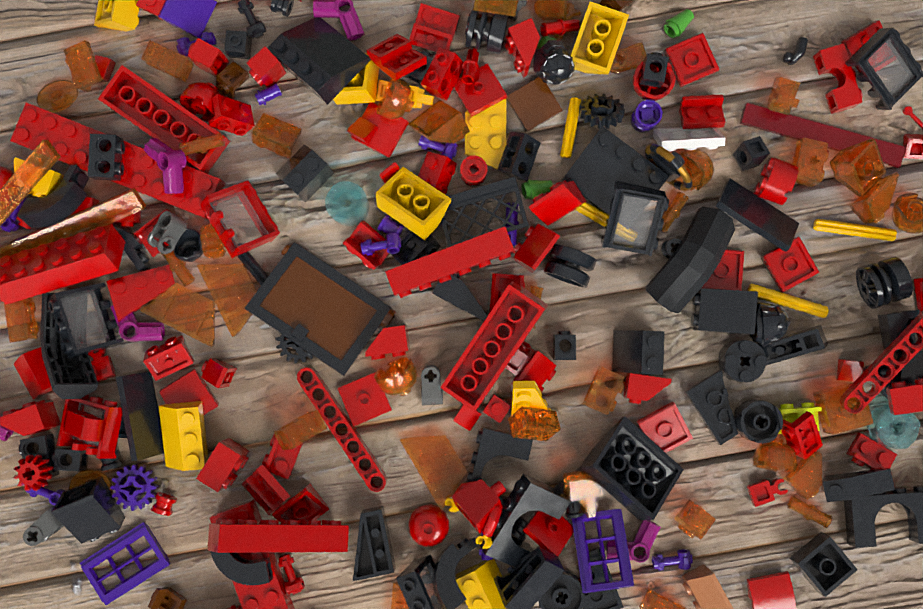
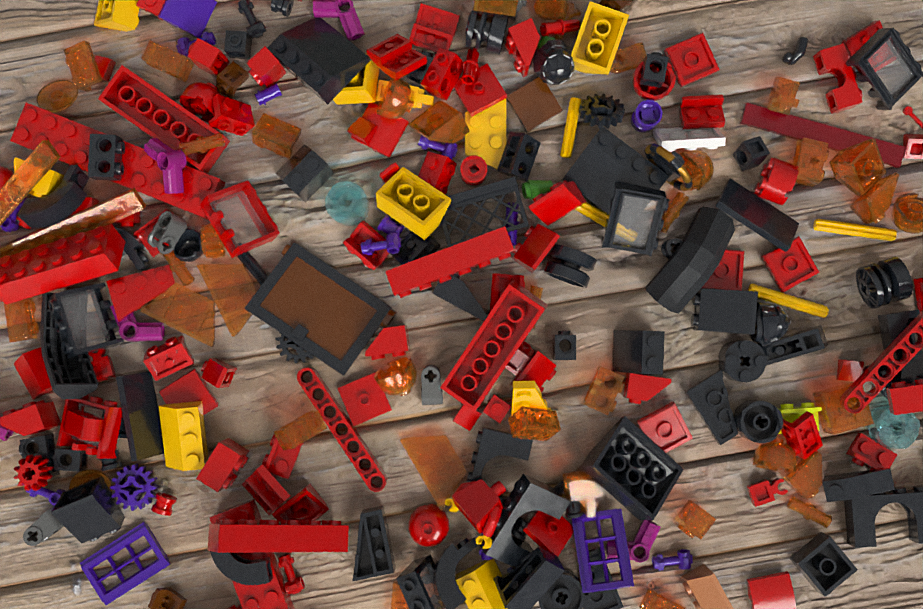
bright green cone [663,9,694,38] -> none

